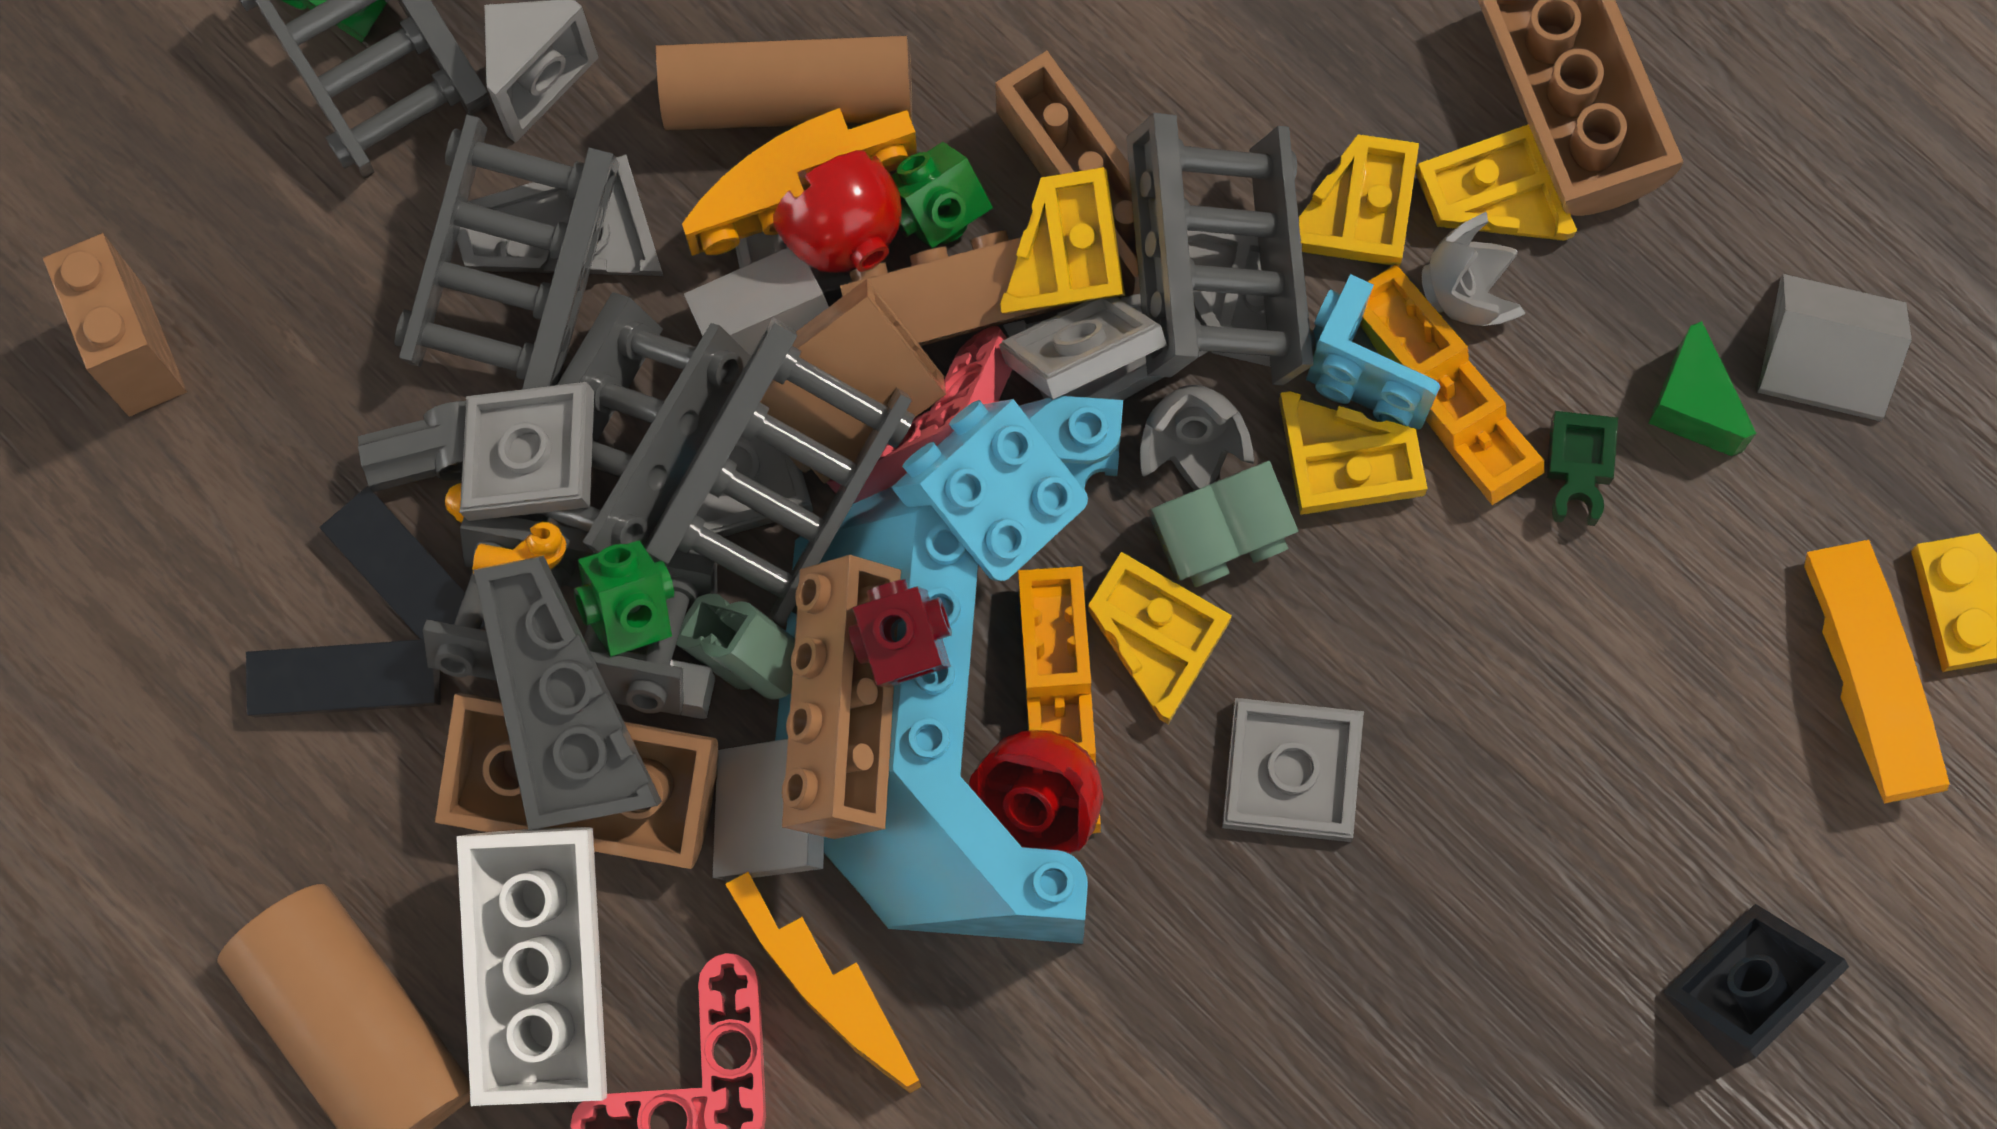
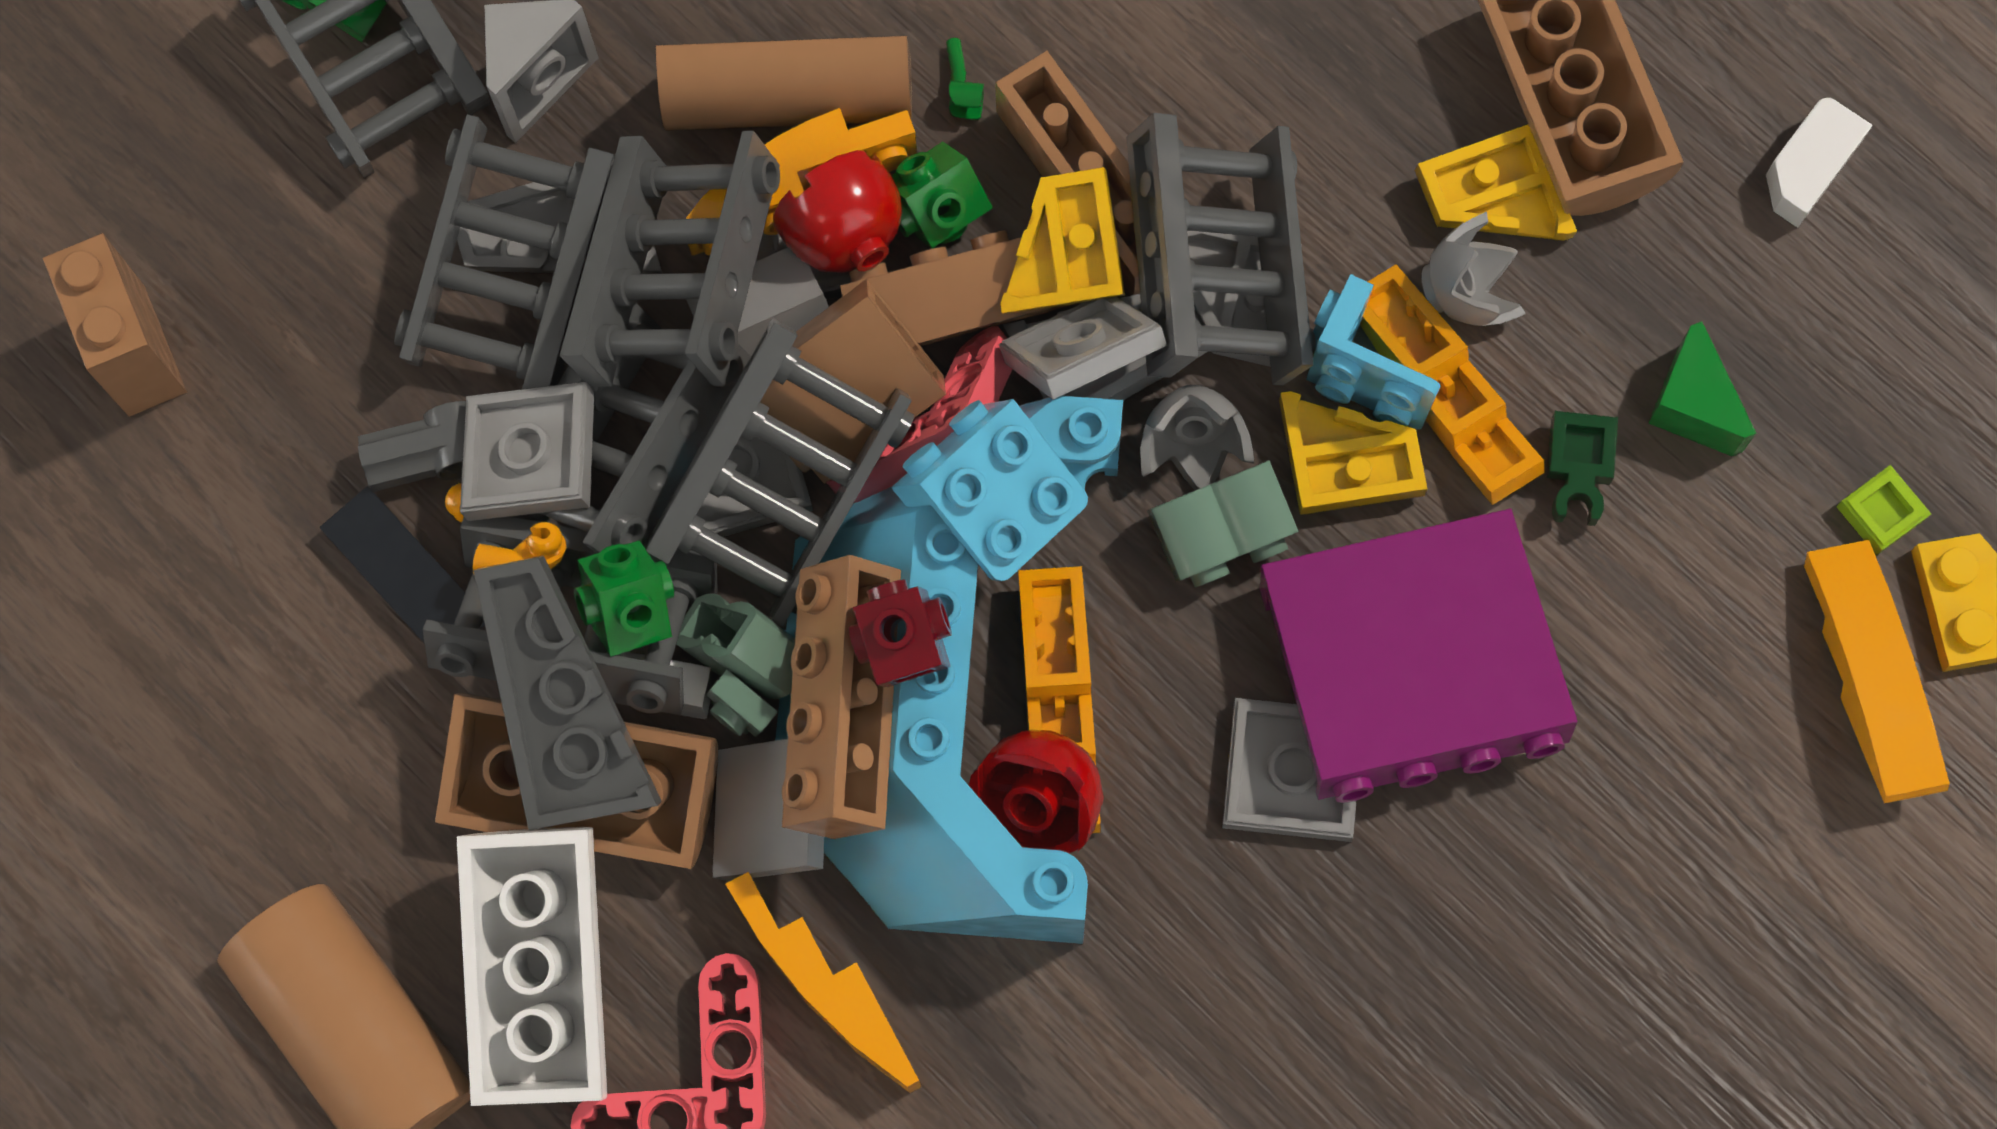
black tile [246,639,441,718] -> none
yellow wing [1088,552,1232,724] -> none
yellow wing [1298,134,1419,267] -> none
black slope [1664,904,1849,1069] -> none
light grey slope [1757,274,1912,422] -> none
none -> dark grey fence [560,131,780,387]
none -> sand green plate [706,670,777,737]
none -> green hand [946,38,984,120]
none -> magenta panel [1259,508,1578,803]
none -> white piece [1766,98,1873,228]
none -> lime tile [1837,465,1931,556]

